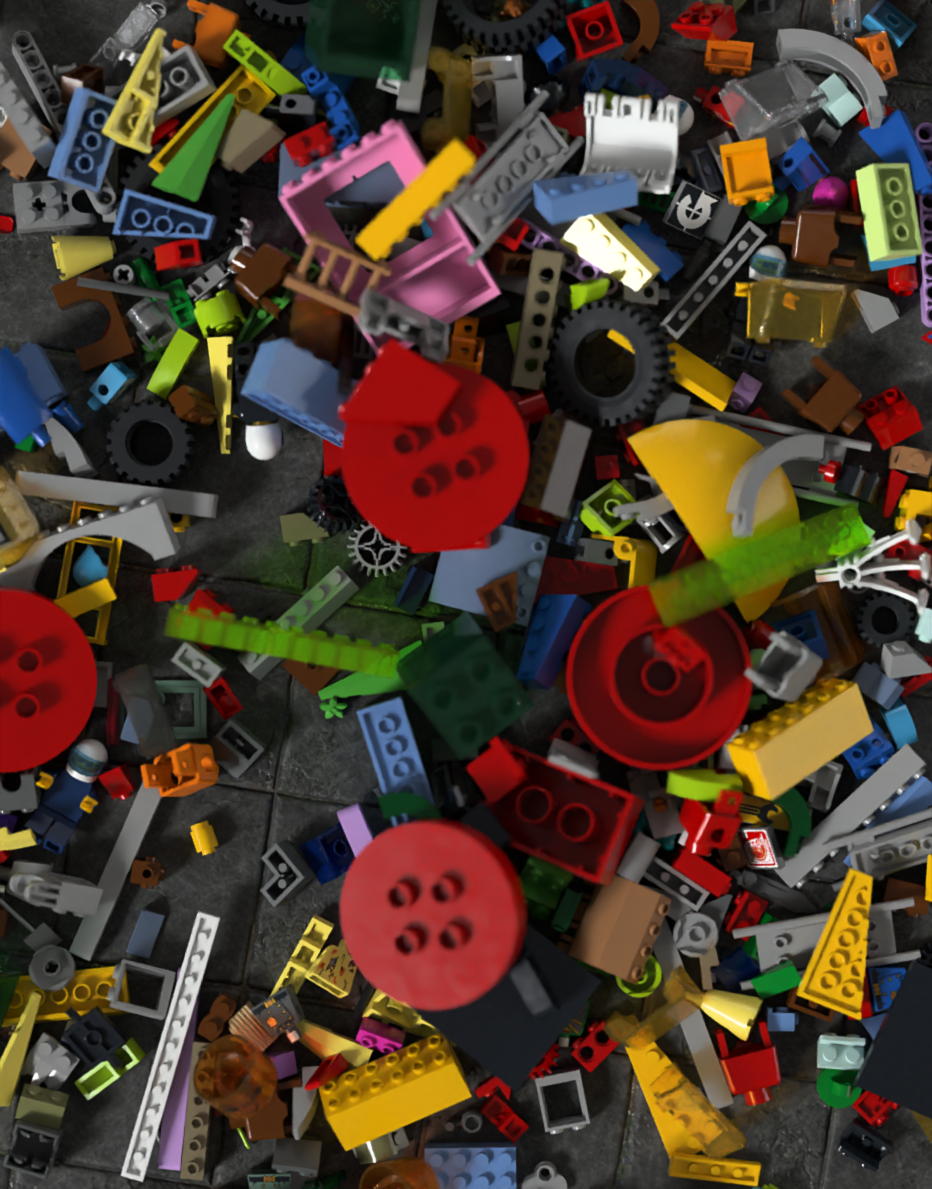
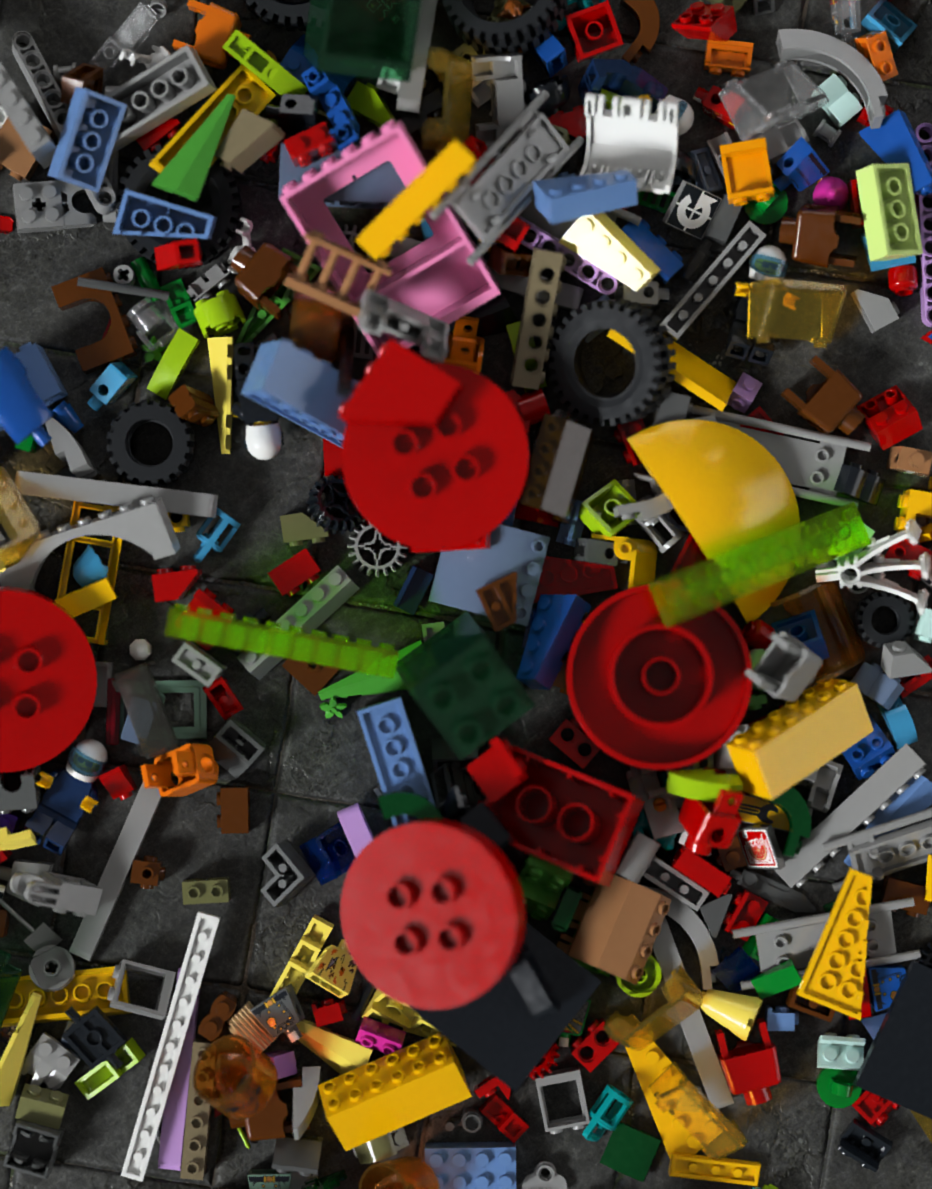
light yellow cone [51,235,117,281] -> none
light yellow wedge [102,28,167,153] -> none
sand blue slope [126,908,165,958] -> none
yellow brick [190,820,219,856] -> none
red slope [304,1053,350,1091] -> none
light grey piece [546,737,600,779] -> none
lime slope [564,278,609,312] -> none
red brick [593,455,620,481] -> none
red bracket [653,623,708,671] -> none
light grey tile [673,911,719,957] -> none
light grey arch [726,434,824,538] -> none
red tile [818,460,842,484] -> none
red slope [881,469,908,518] -> none
none -> white tile [130,639,152,660]
none -> olive brick [182,876,231,905]
none -> dark azure piece [193,507,241,563]
none -> reddish brown brick [216,786,251,834]
none -> red brick [268,548,322,597]
none -> red brick [311,997,347,1027]
none -> lime slope [347,81,397,128]
none -> teal piece [582,1084,634,1142]
none -> dark green slope [600,1121,662,1182]

